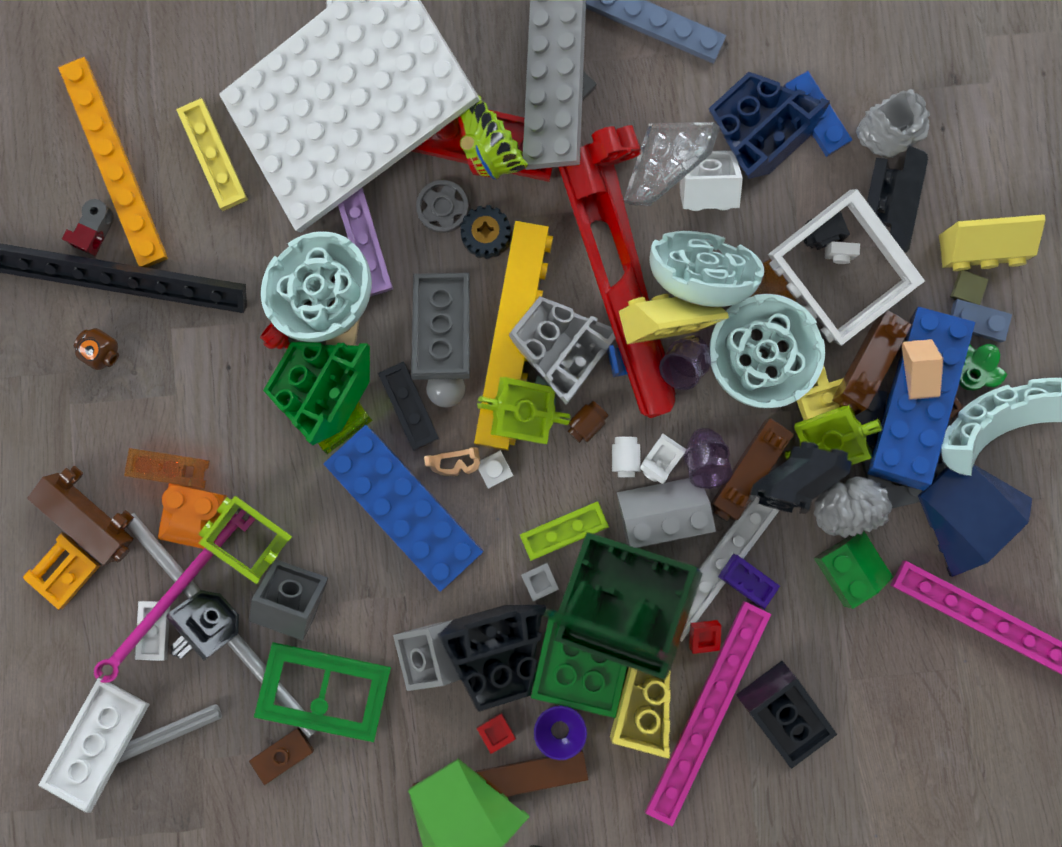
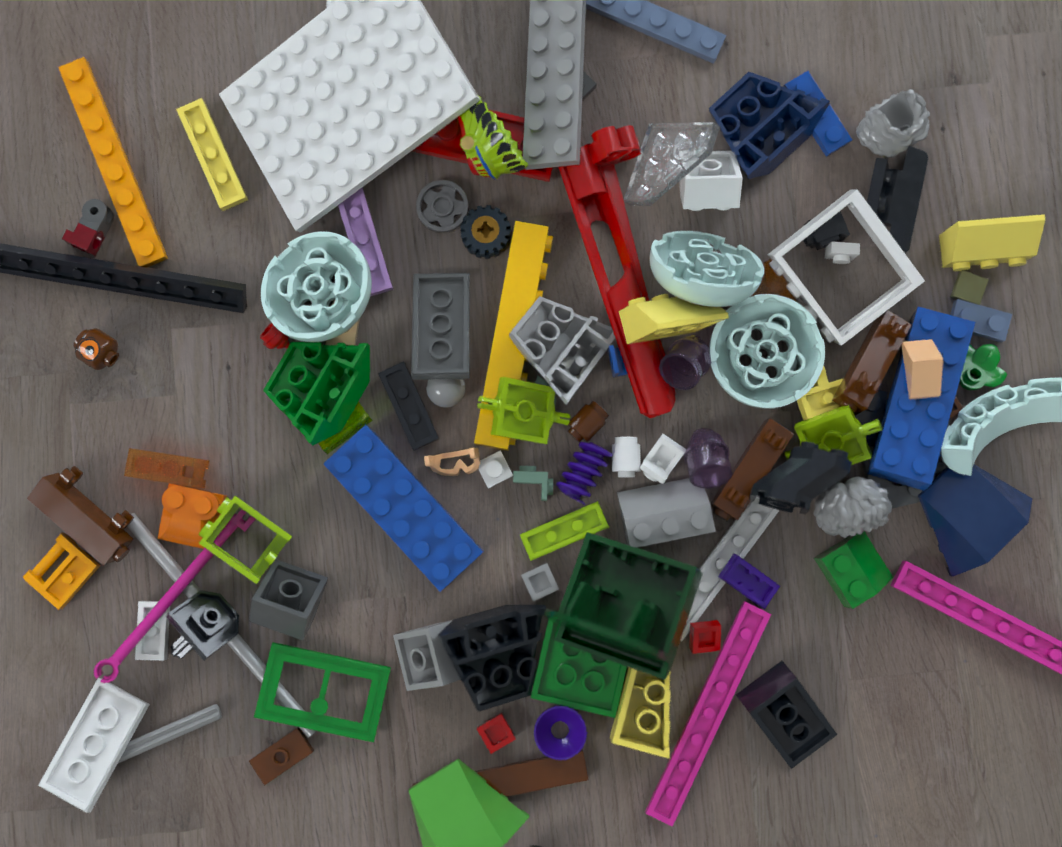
none -> sand green bracket [513,466,553,501]
none -> dark purple piece [556,442,613,505]

